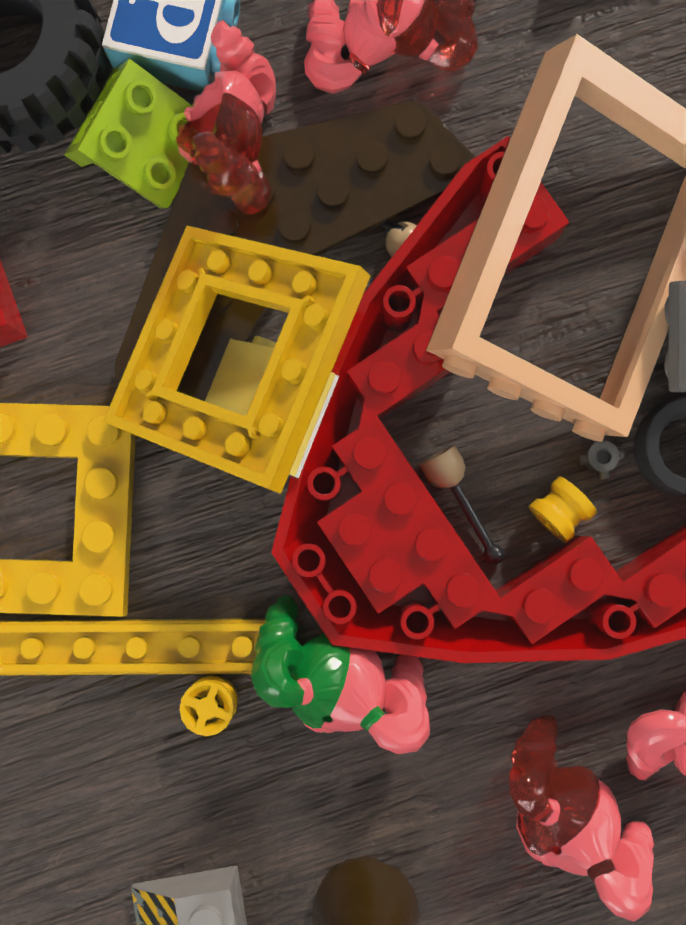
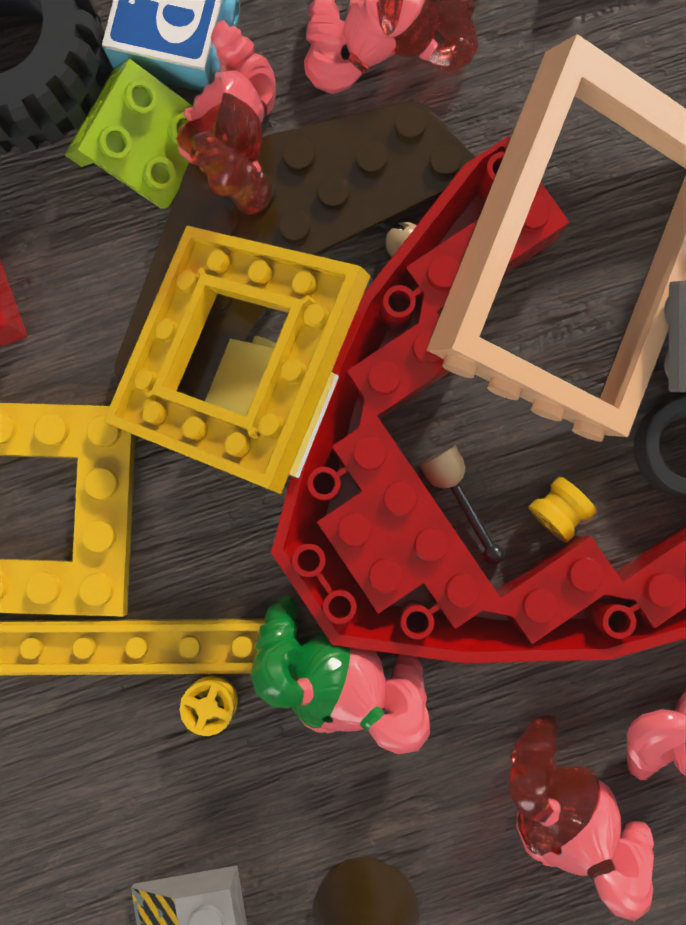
dark grey piece [578,440,624,480] -> none

